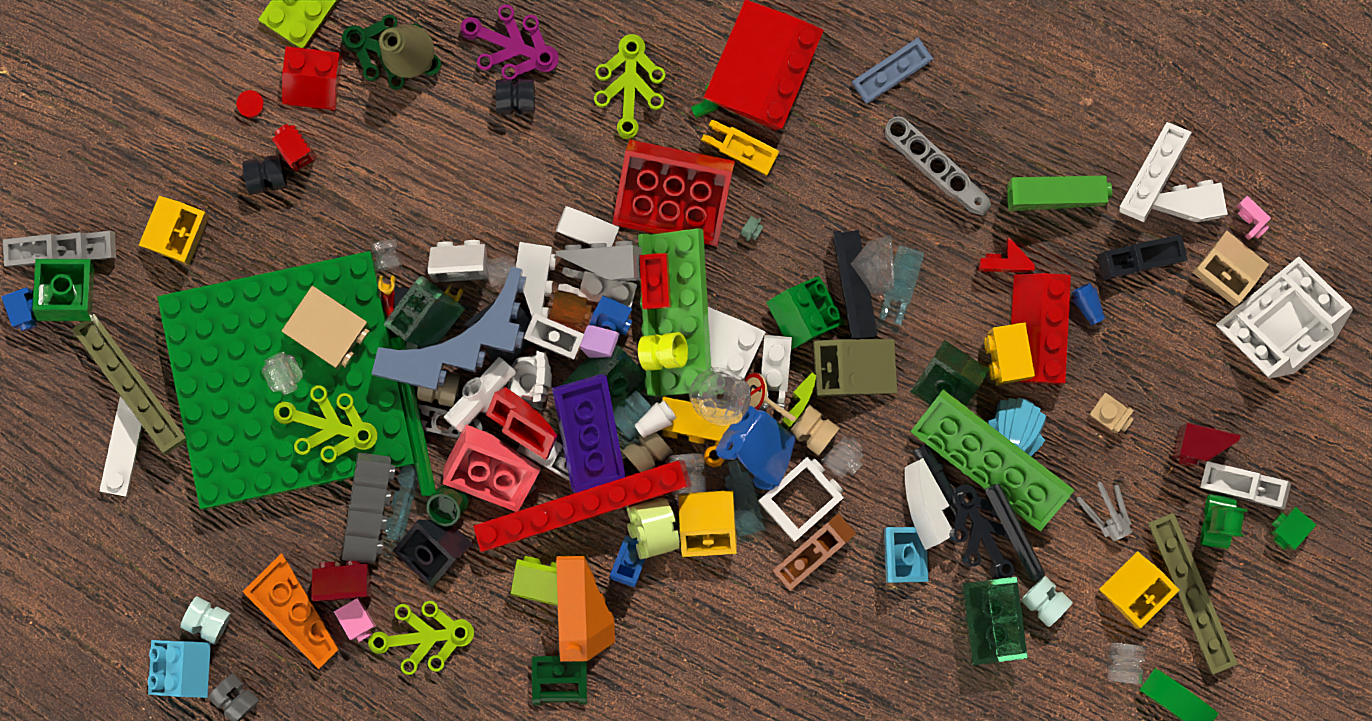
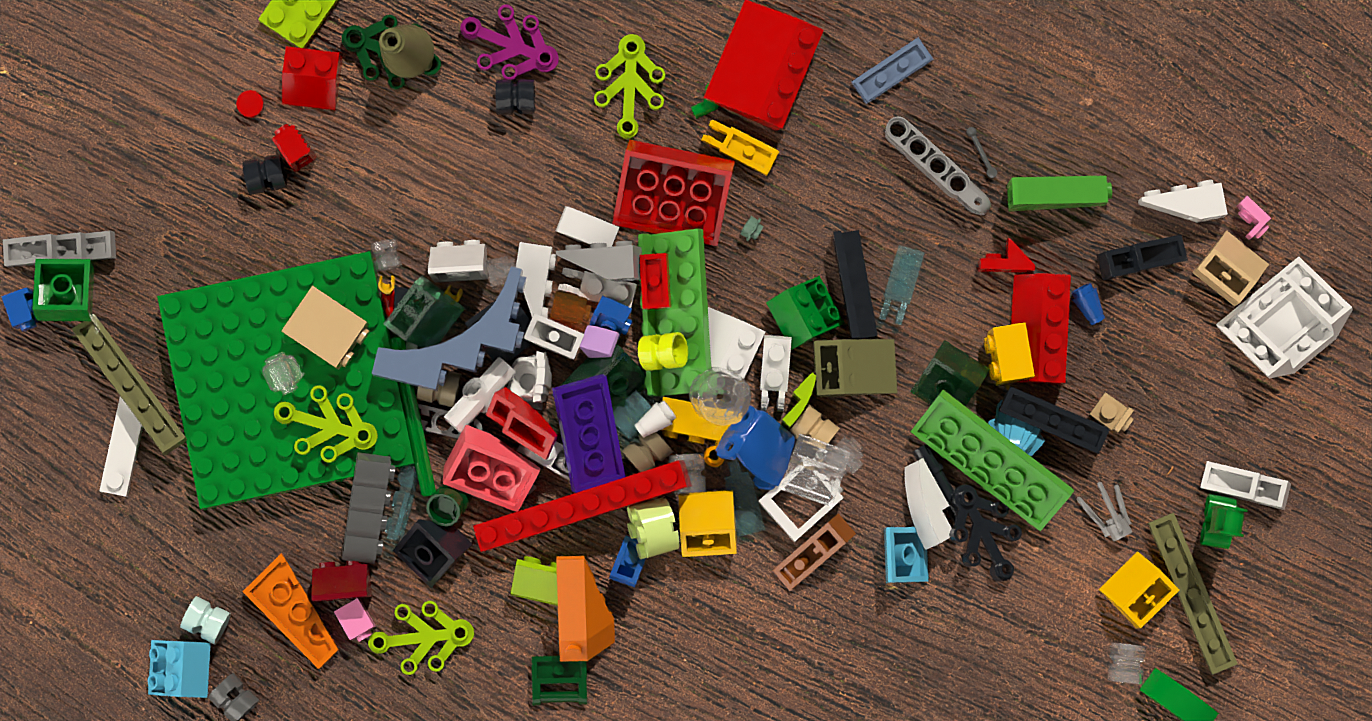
yellow slope [139,196,209,265] -> none
tan piece [740,373,796,421] -> none
clear slope [851,236,894,294] -> none
clear green slope [960,577,1028,665] -> none
black axle [986,484,1045,581] -> none
light aqua wheel [1021,576,1073,627] -> none
white plate [1120,122,1191,222] -> none
dark red slope [1172,423,1241,467] -> none
green brick [1270,507,1316,550] -> none
none -> clear slope [780,434,851,507]
none -> dark grey hinge [966,127,997,179]
none -> black fence [998,384,1110,454]

